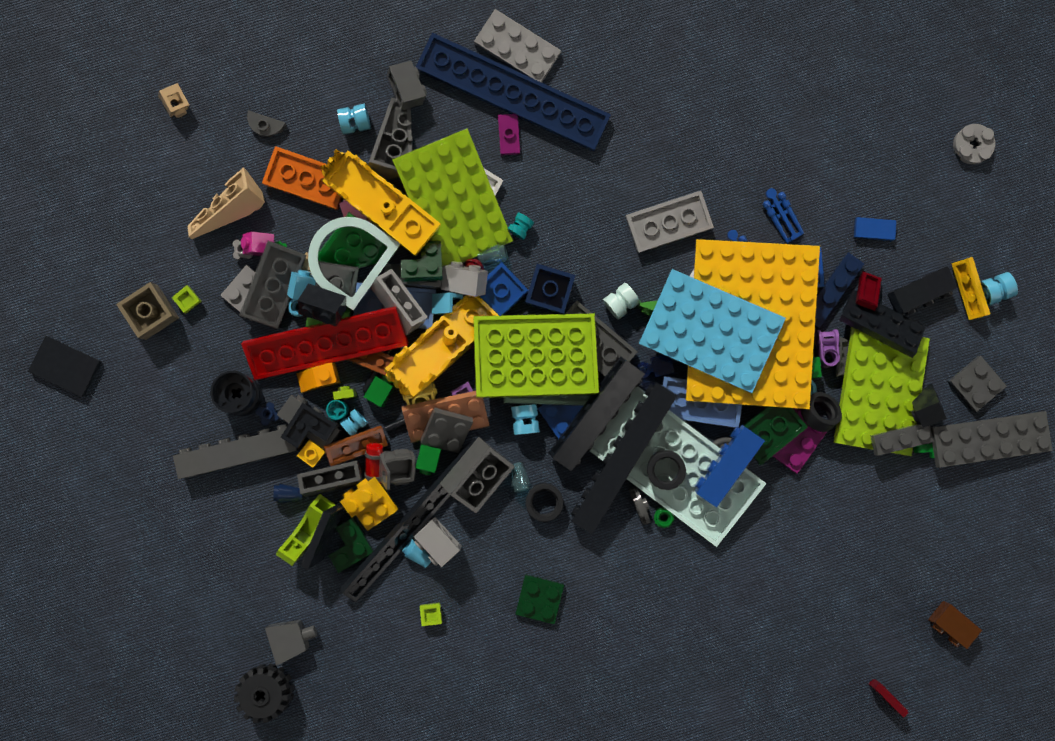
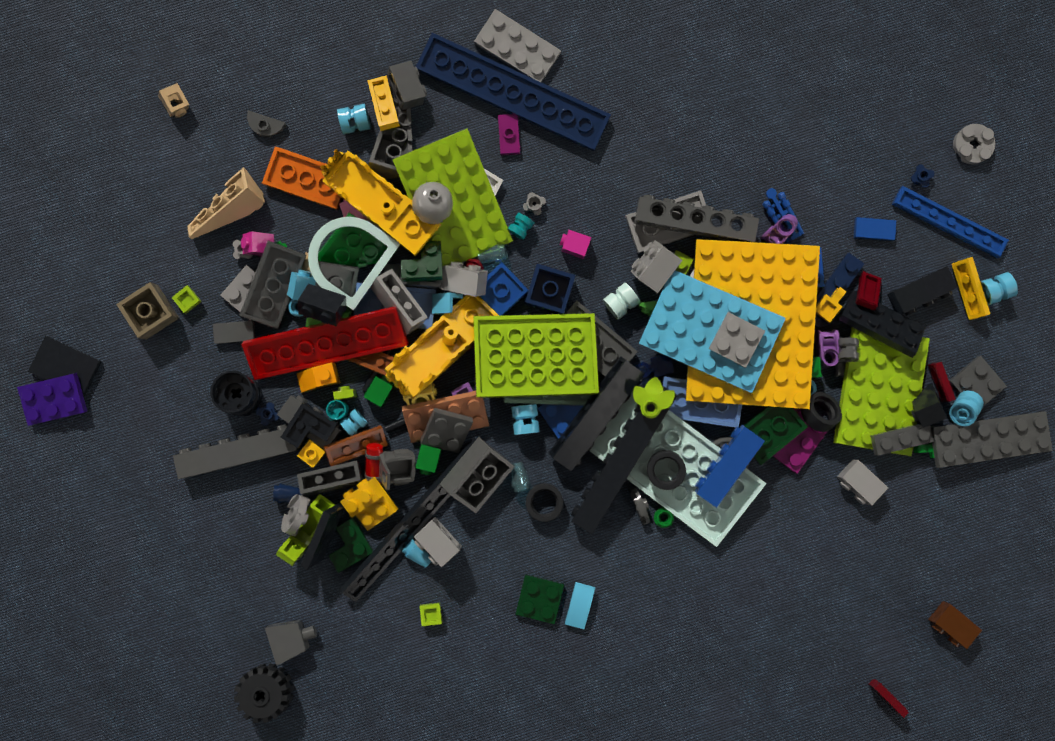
none -> dark purple plate [17,373,87,426]
none -> dark grey tile [213,321,255,344]
none -> light grey plate [281,494,310,536]
none -> yellow plate [367,75,400,131]
none -> light grey cylinder [412,182,453,224]
none -> light grey plate [523,192,546,215]
none -> dark pink brick [559,230,591,259]
none -> medium azure slope [565,582,595,629]
none -> light grey brick [631,239,682,293]
none -> lime plate [633,377,675,418]
none -> dark grey brick [634,195,759,242]
none -> lime plate [674,250,694,275]
none -> light grey plate [708,312,765,368]
none -> medium lavender piece [760,214,798,244]
none -> yellow plate [816,287,846,323]
none -> light grey brick [837,459,888,505]
none -> dark grey wheel [838,338,859,362]
none -> blue tile [892,186,1009,258]
none -> dark blue plate [911,164,934,188]
none -> dark red tile [928,361,956,402]
none -> medium azure wheel [949,390,984,426]

